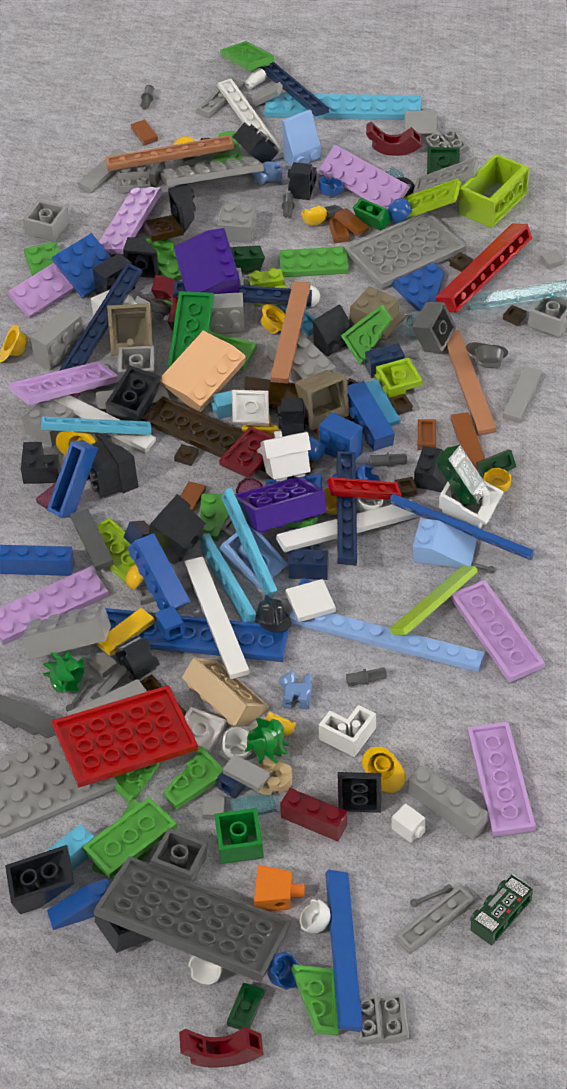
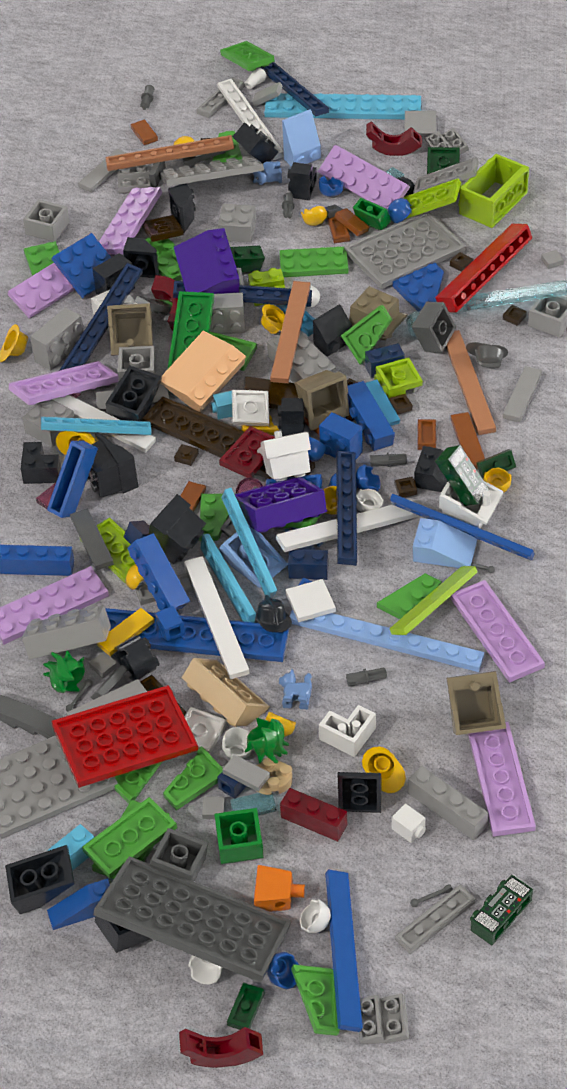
red tile [327,477,402,500] -> none
none -> bright green wing [377,573,442,619]
none -> dark tan piece [446,671,506,735]

